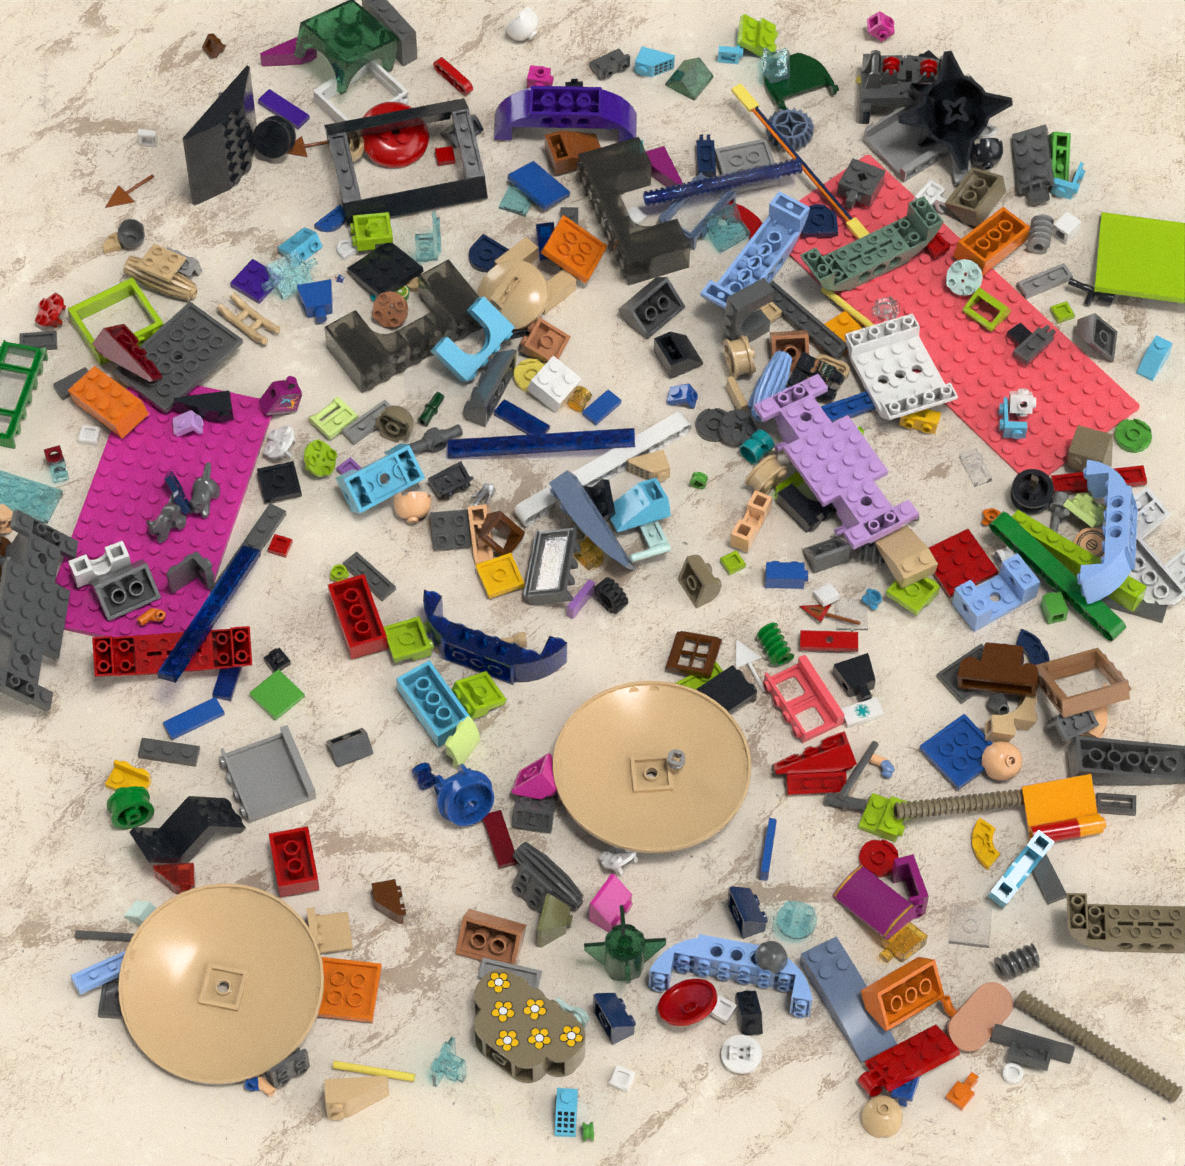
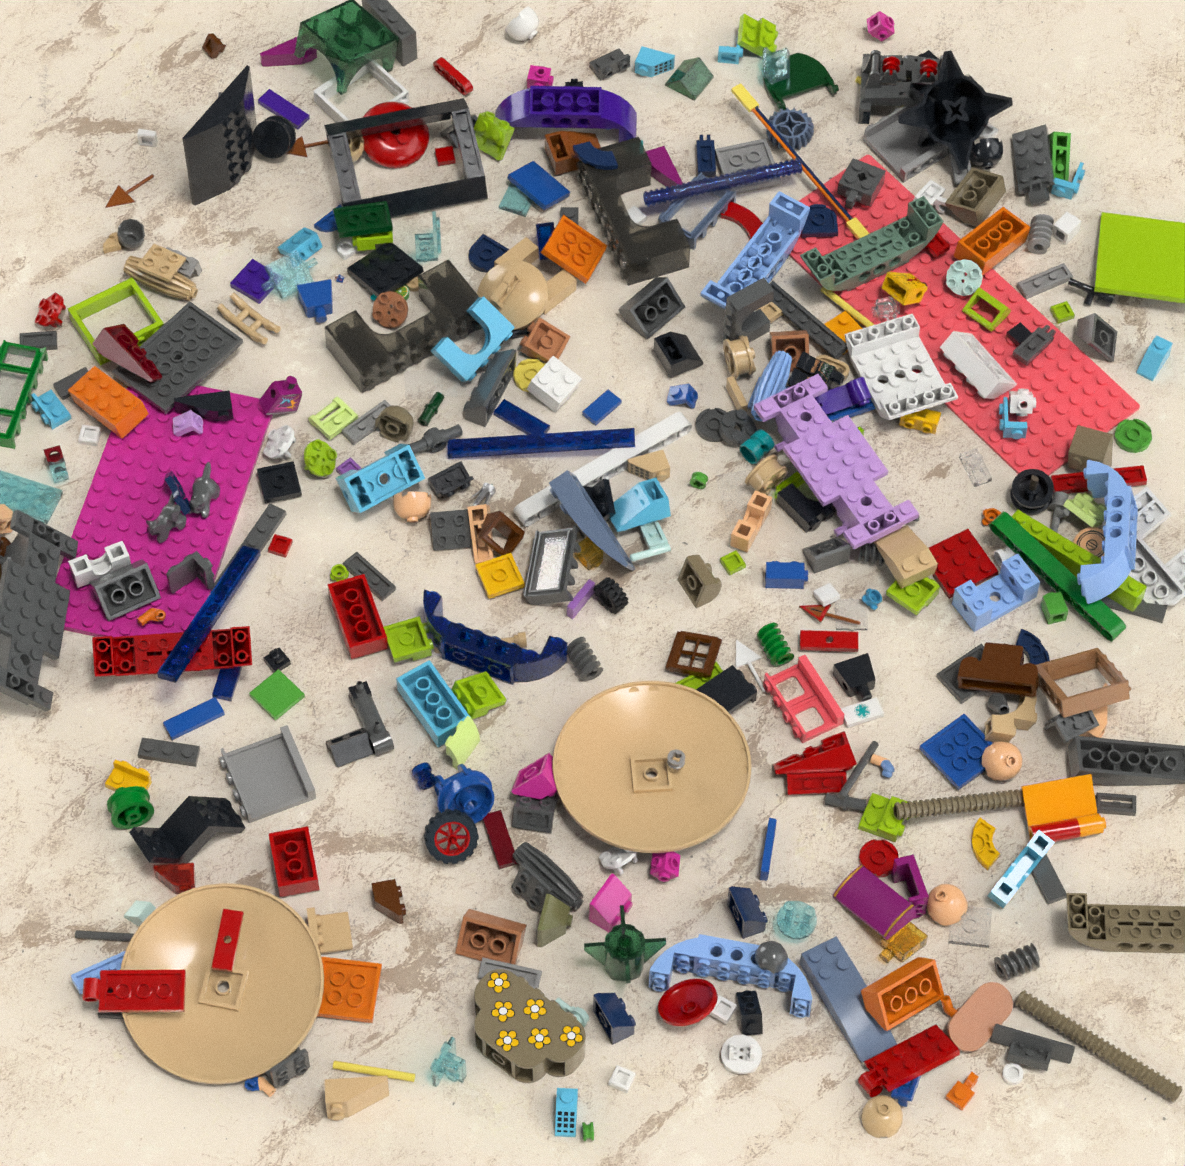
clear yellow wheel [567,386,592,412] -> none
clear light blue bracket [705,202,751,253] -> none
none -> medium azure bracket [31,390,72,430]
none -> red hinge [83,969,186,1013]
none -> red tile [211,909,244,972]
none -> dark green plate [333,201,393,238]
none -> dark grey piece [348,681,394,756]
none -> black wheel [424,809,479,864]
none -> lime plate [474,111,515,161]
none -> dark grey piece [565,637,603,681]
none -> dark blue tile [573,141,618,170]
none -> dark pink brick [650,851,680,882]
none -> dark purple door [815,377,872,415]
none -> yellow torso [881,272,927,305]
none -> light nougat cylinder [927,884,968,925]
none -> white slope [940,331,1017,399]

